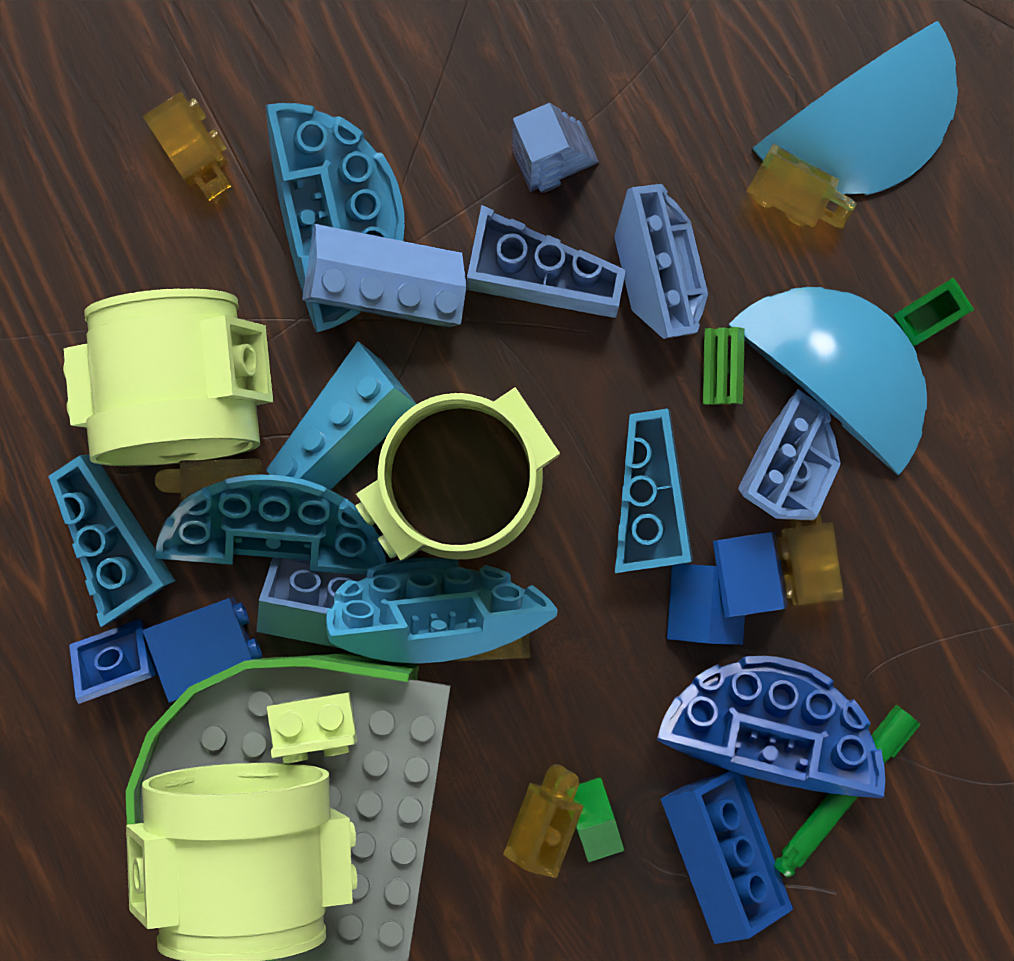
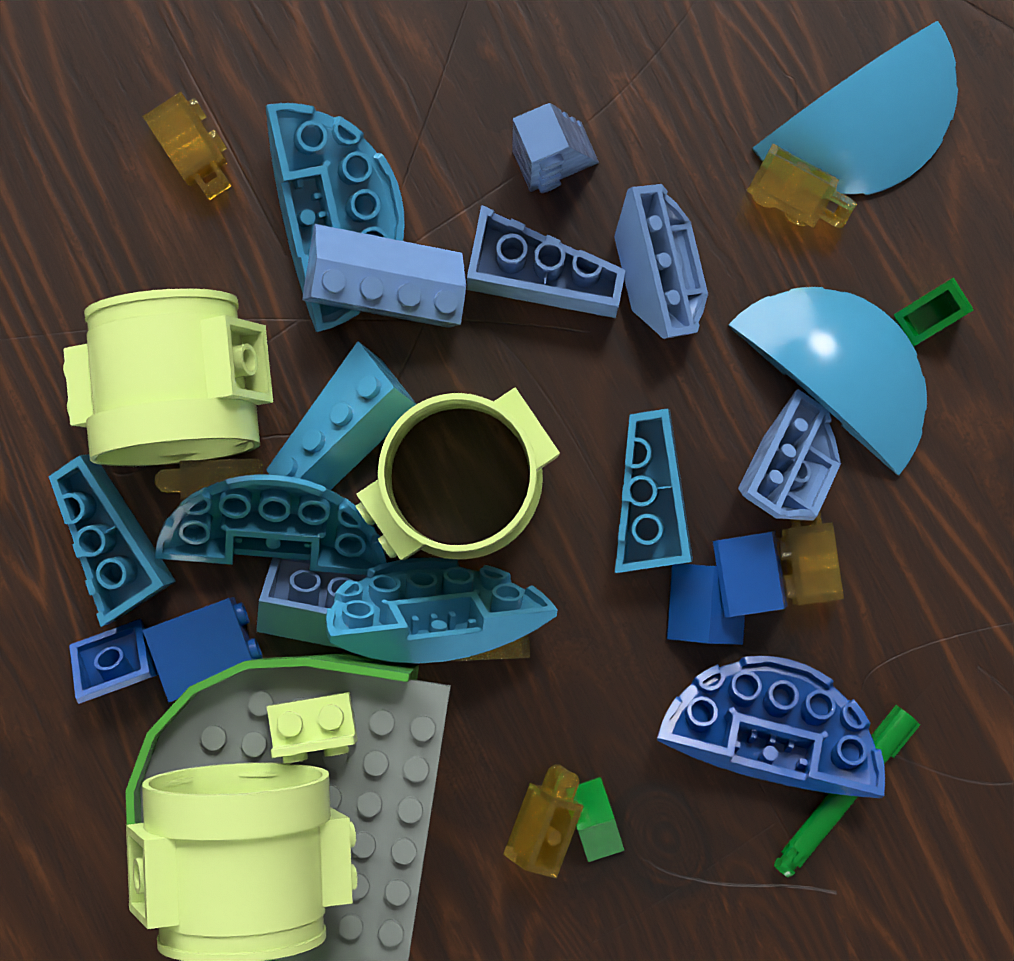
blue slope [660,770,793,944] -> none
bright green tile [703,327,745,405] -> none

